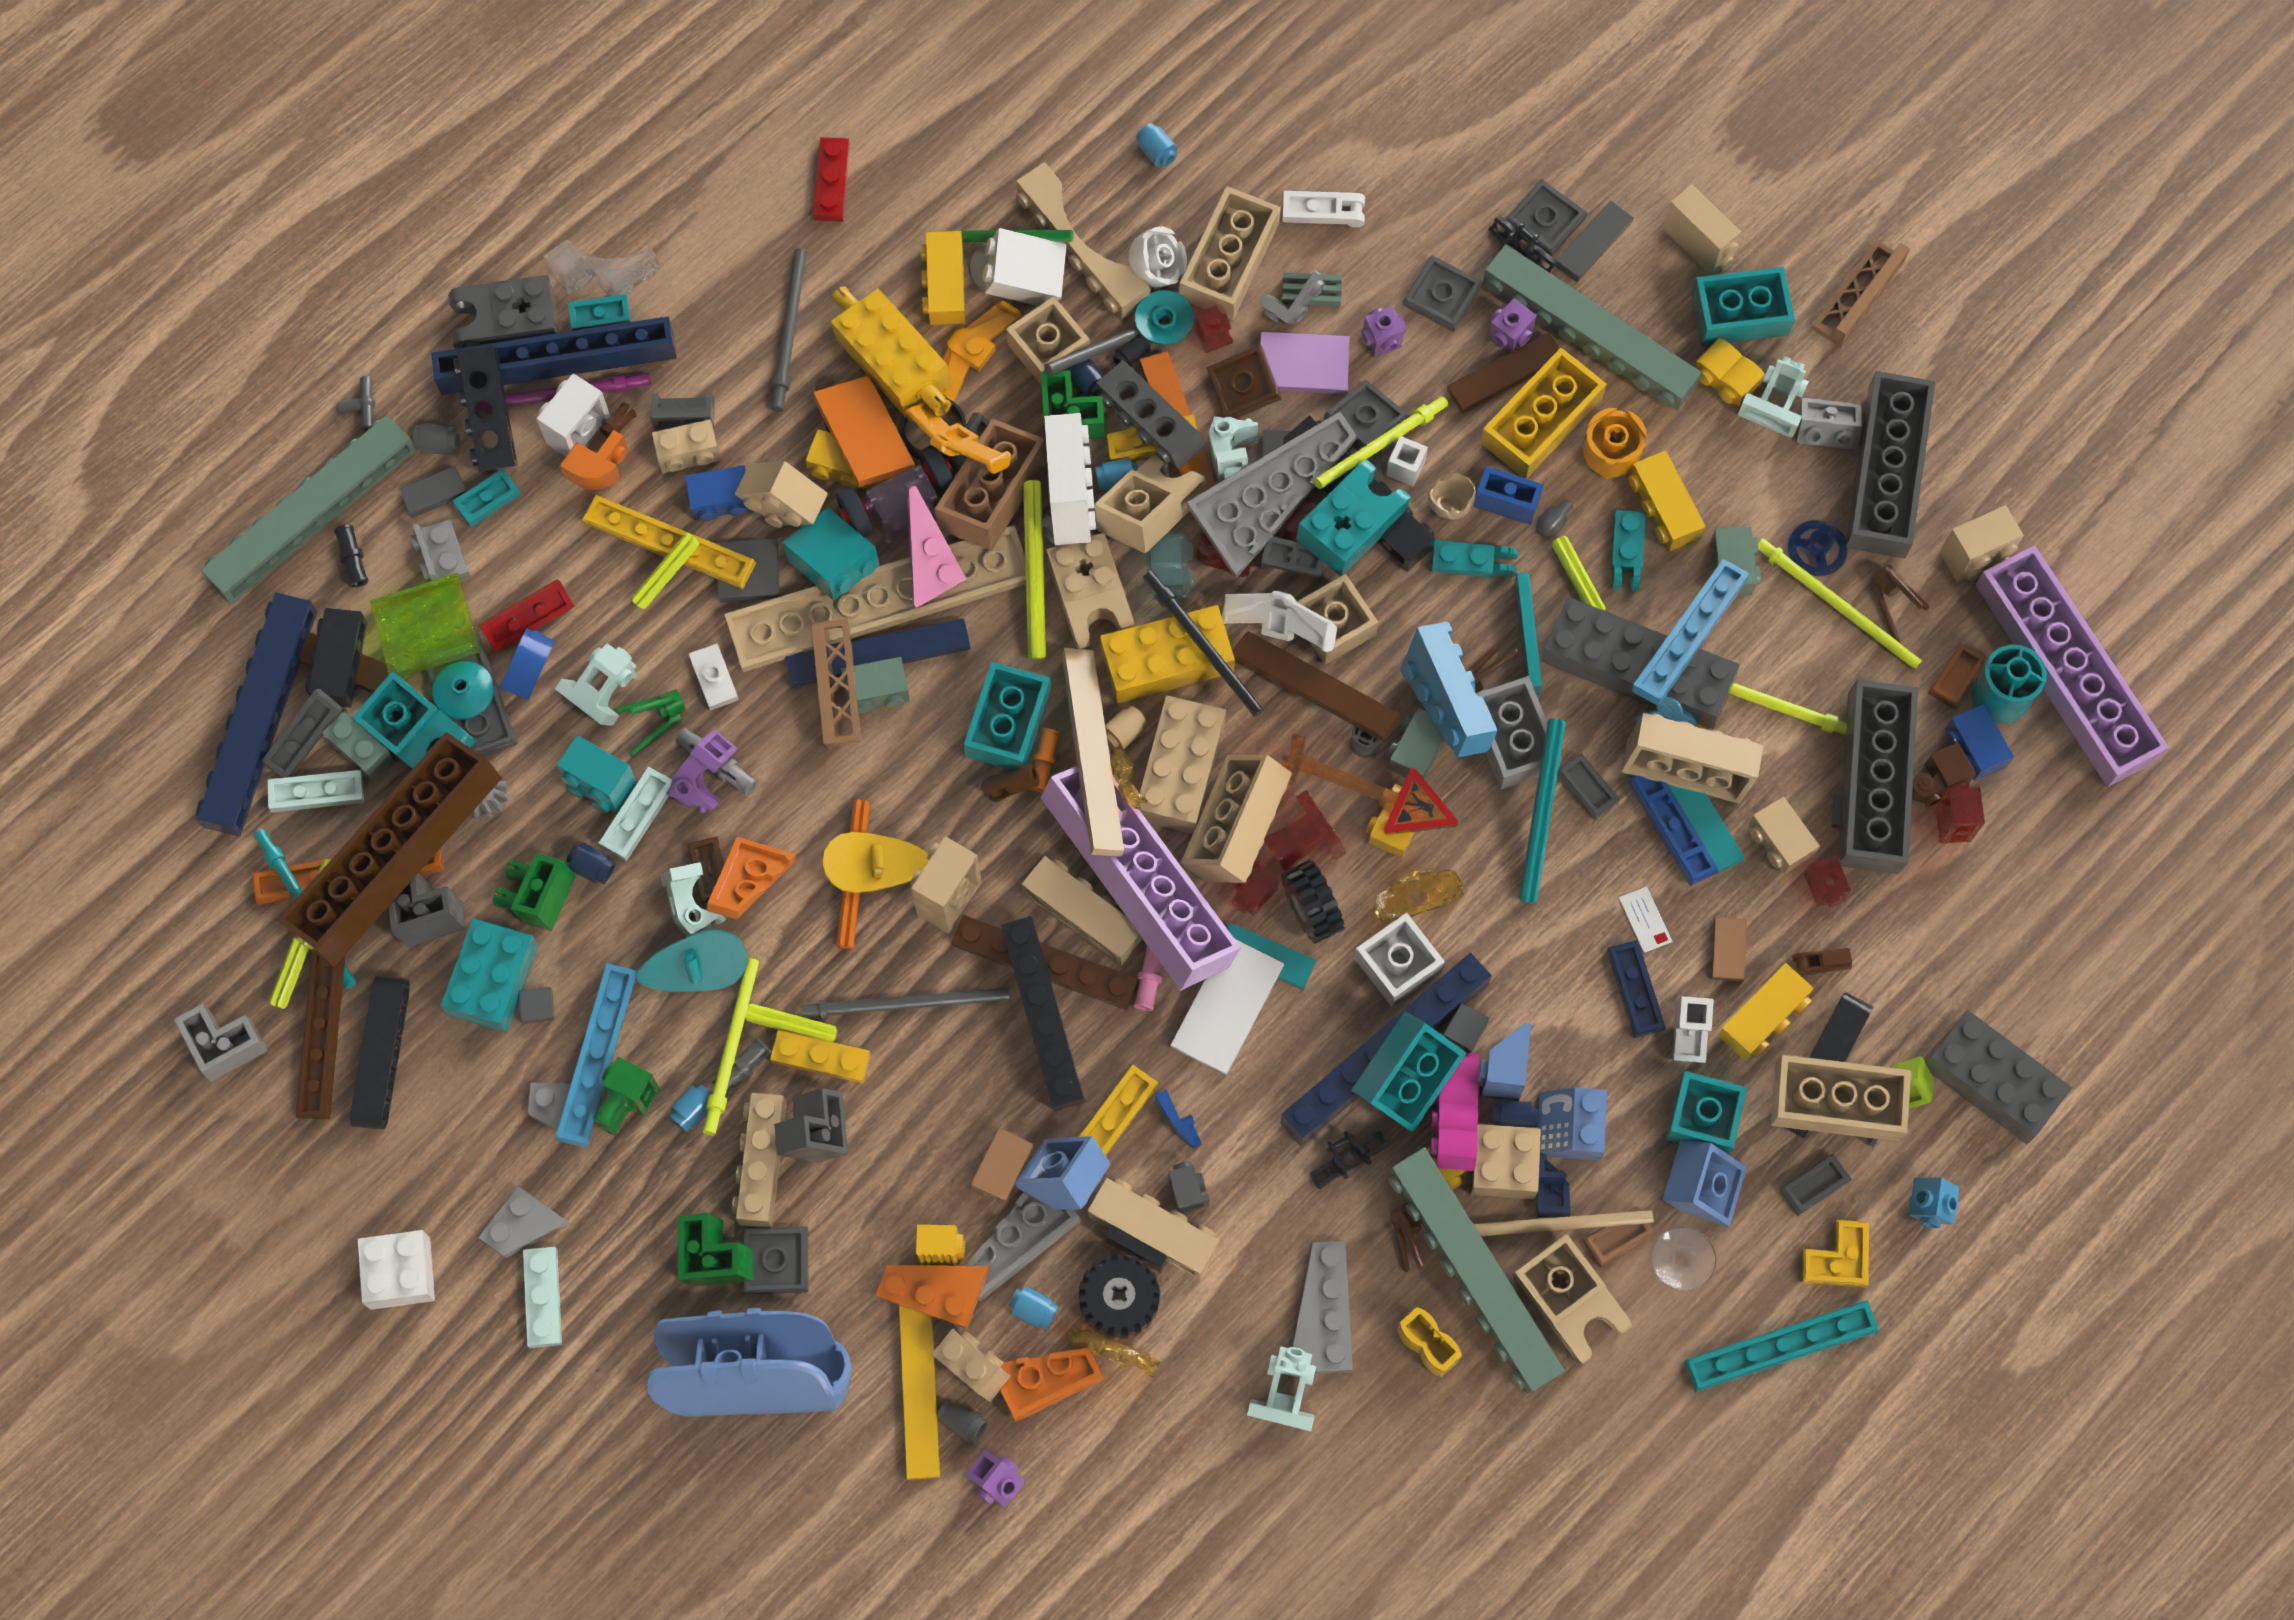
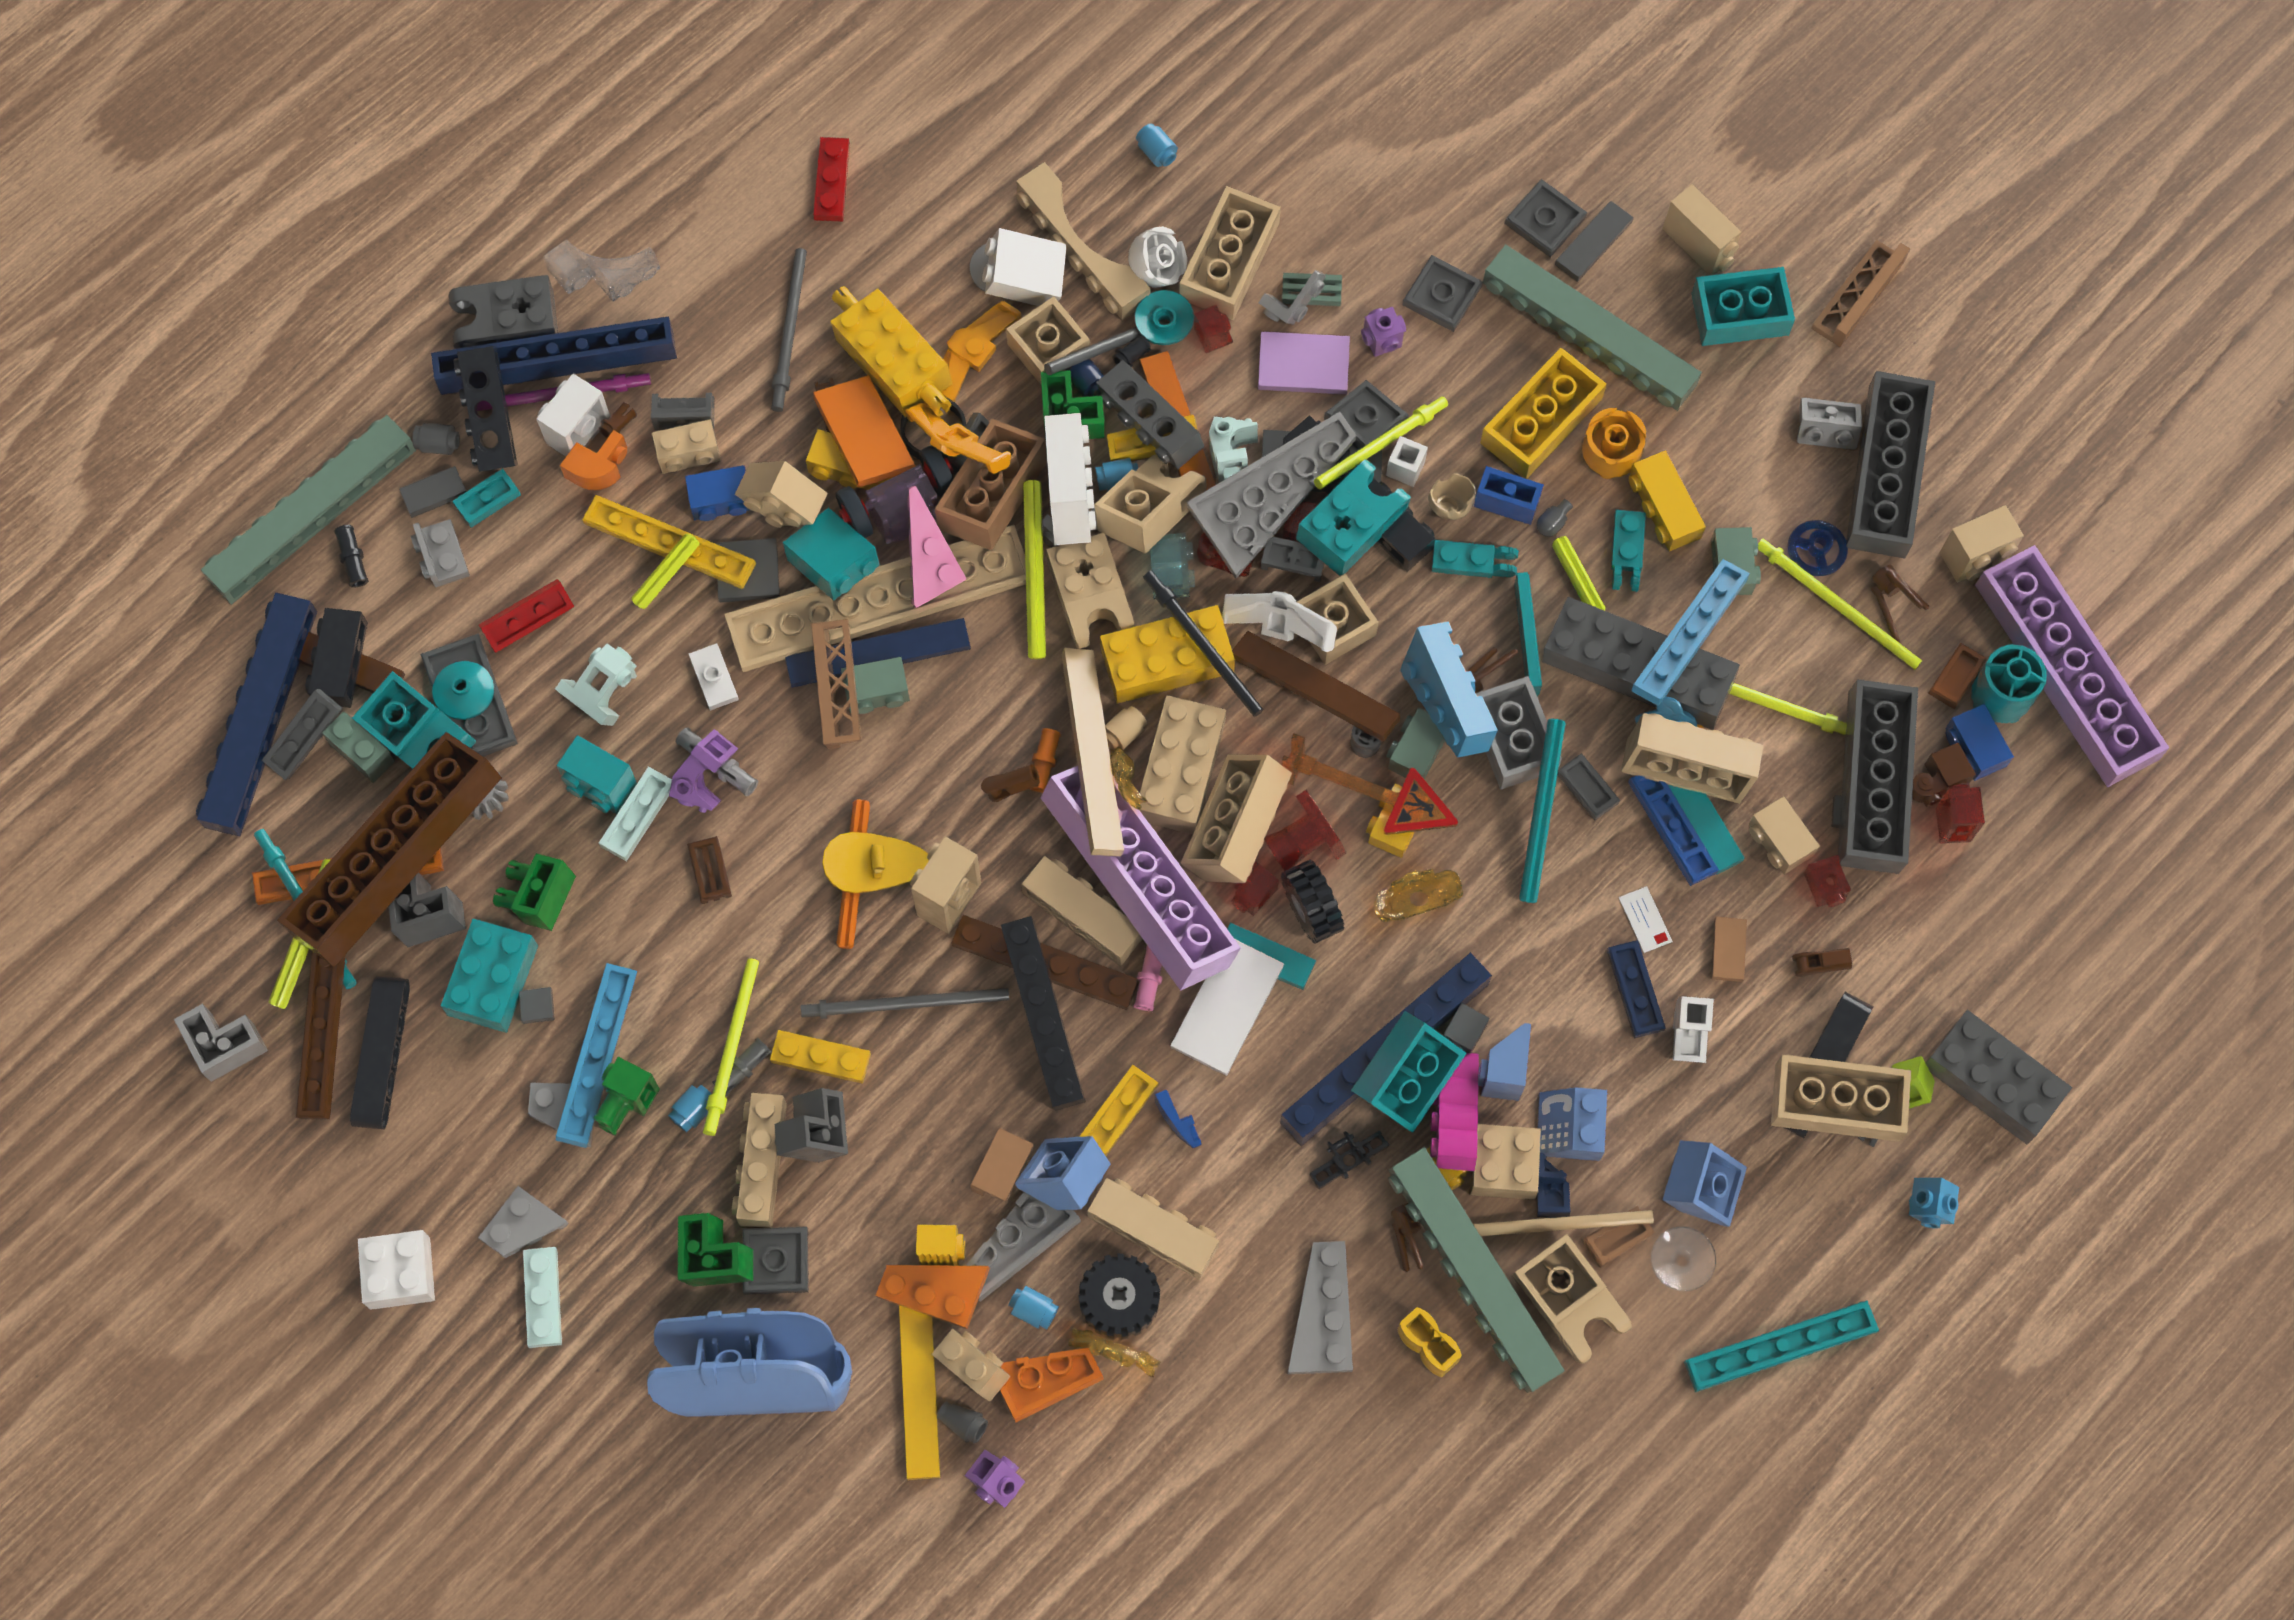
light aqua plate [268,770,364,813] -> none
dark grey piece [337,376,375,432] -> none
clear neon green plate [370,573,481,677] -> none
blue brick [500,628,555,700] -> none
dark blue brick [566,842,616,884] -> none
teal plate [568,294,631,331] -> none
green plant [616,689,686,756] -> none
teal shield [636,929,748,992] -> none
light aqua tile [661,862,726,937] -> none
orange wing [707,837,796,920] -> none
neon yellow axle [745,1004,837,1042] -> none
yellow brick [921,231,966,325] -> none
green bar [961,230,1074,242] -> none
teal brick [964,661,1051,770] -> none
black tile [1105,1225,1167,1273] -> none
dark grey brick [1168,1161,1210,1214] -> none
reddish brown tile [1206,344,1282,419] -> none
light aqua tile [1247,1347,1316,1431] -> none
white plate [1283,191,1365,228] -> none
white brick [1354,913,1445,1007] -> none
reddish brown tile [1447,333,1560,413] -> none
black piece [1488,215,1557,273] -> none
medium lavender brick [1489,298,1537,352] -> none
dark blue brick [1493,1101,1538,1128] -> none
teal brick [1665,1071,1748,1155] -> none
yellow brick [1695,338,1765,407] -> none
yellow brick [1717,963,1814,1062] -> none
light aqua tile [1738,356,1809,439] -> none
dark grey tile [1780,1153,1852,1216] -> none
yellow tile [1801,1220,1869,1288] -> none

